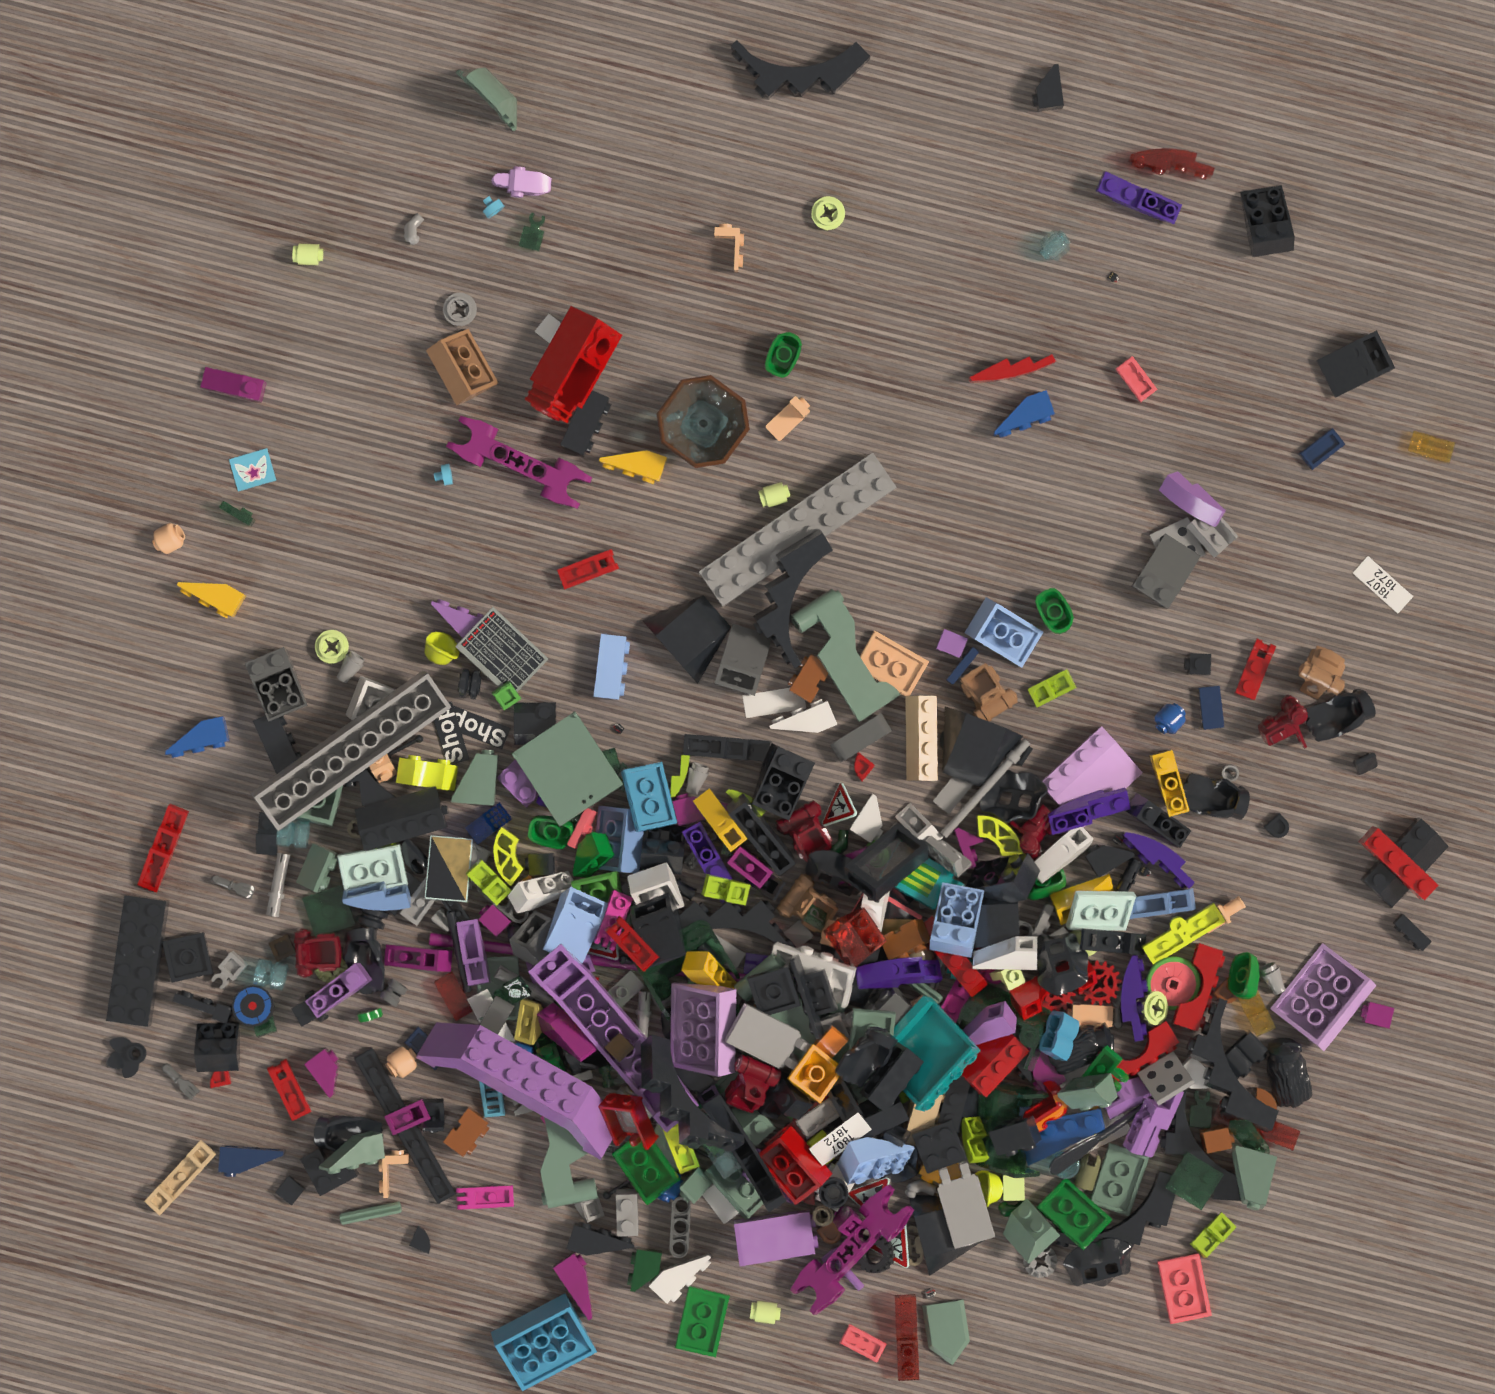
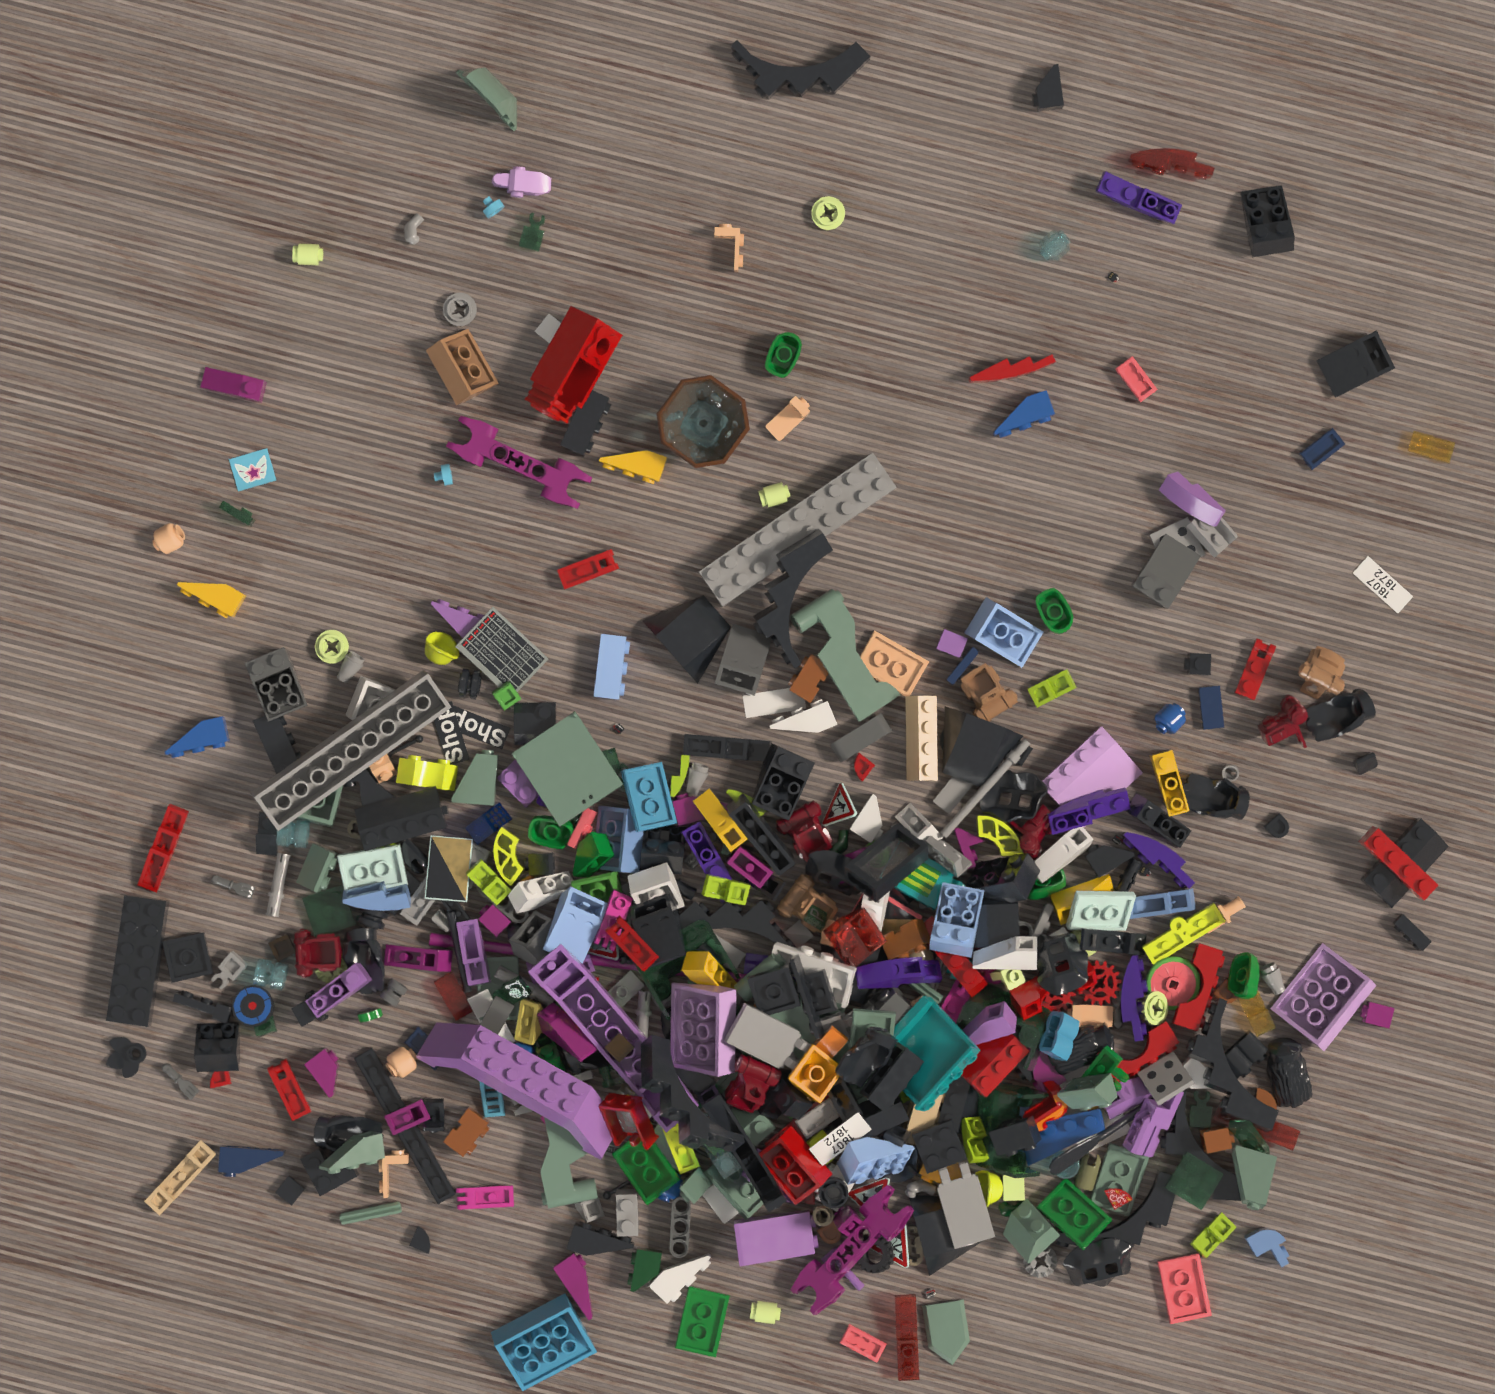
none -> red tile [1104,1188,1133,1210]
none -> medium blue brick [1244,1227,1289,1267]

